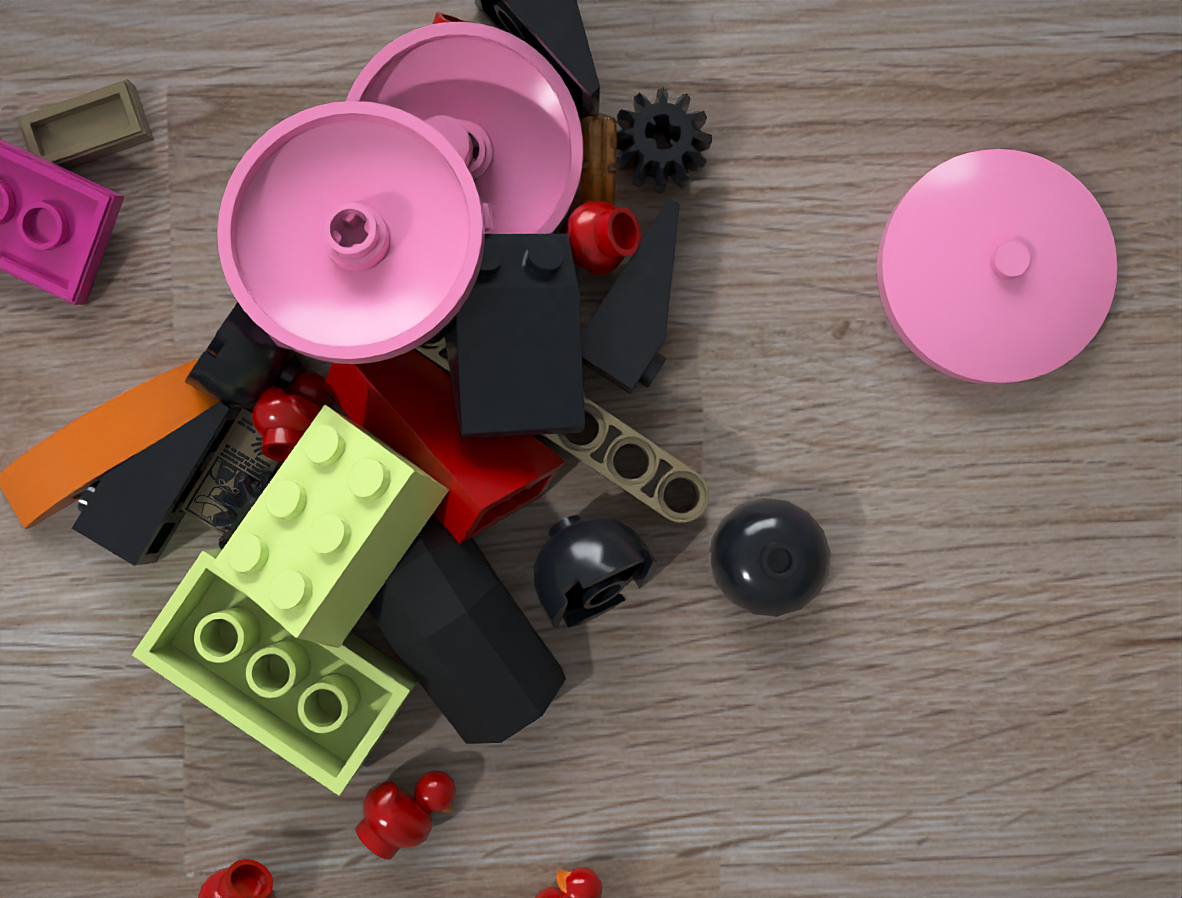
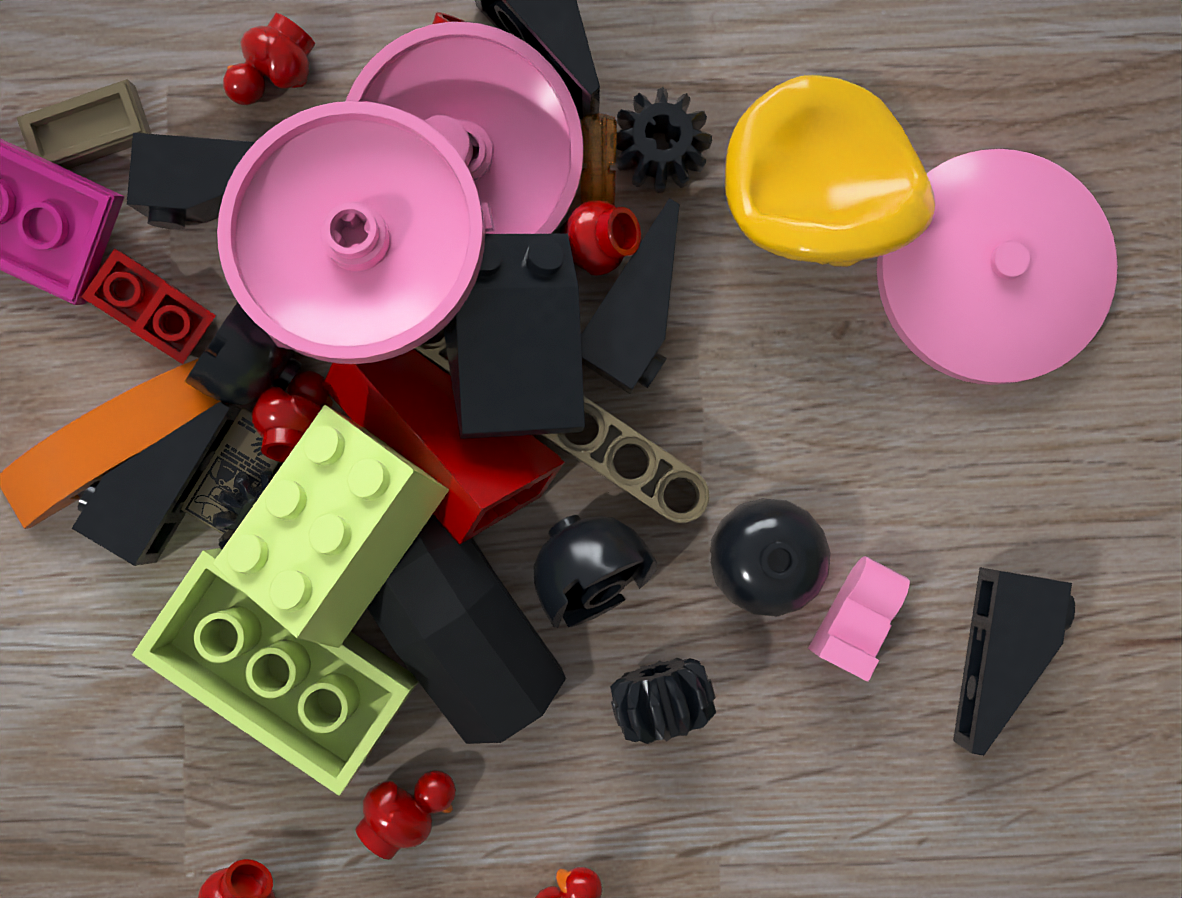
none -> red slope [81,248,217,364]
none -> black slope [127,133,255,230]
none -> red animal [223,13,315,106]
none -> black gear [610,658,716,744]
none -> yellow piece [725,75,935,267]
none -> bright pink leg [808,556,910,682]
none -> black slope [953,567,1075,756]

